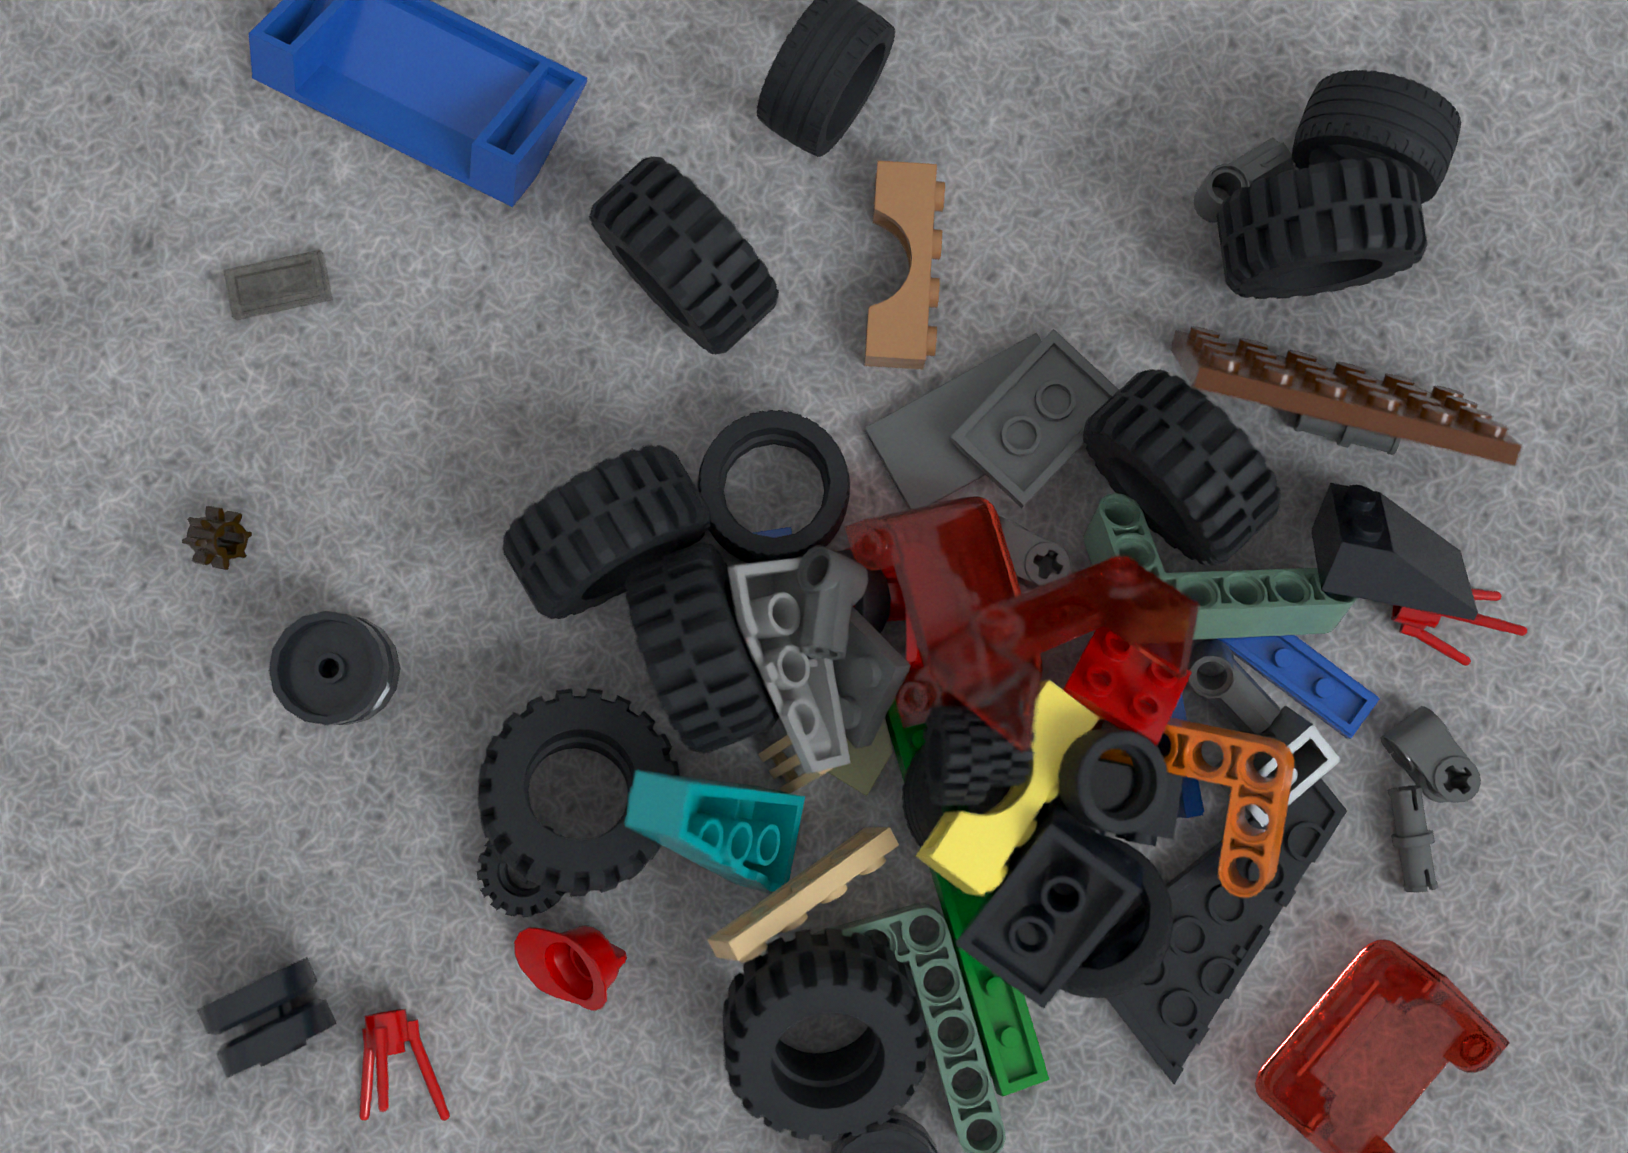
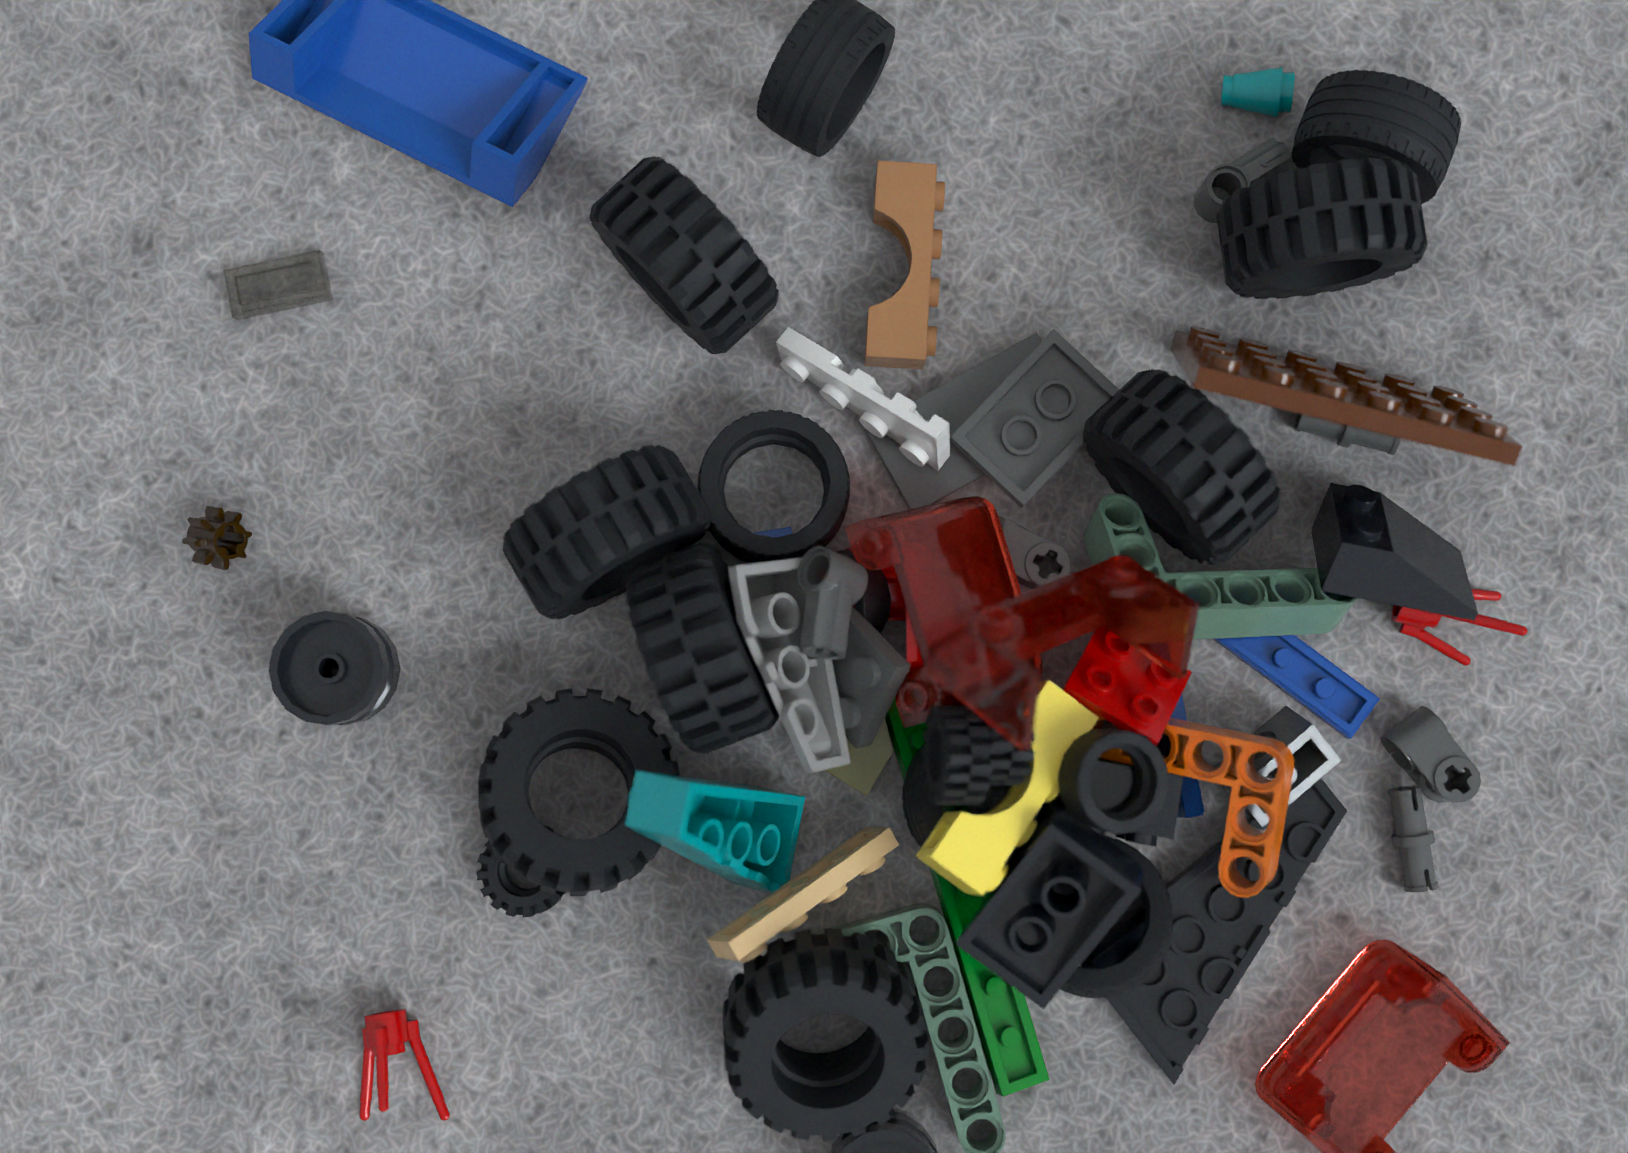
black wheel [197,957,337,1078] -> none
red piece [514,925,627,1011] -> none
tan tile [758,735,833,793] -> none
dark grey piece [1188,639,1280,735] -> none
none -> white wing [776,327,950,471]
none -> teal cone [1221,67,1295,117]

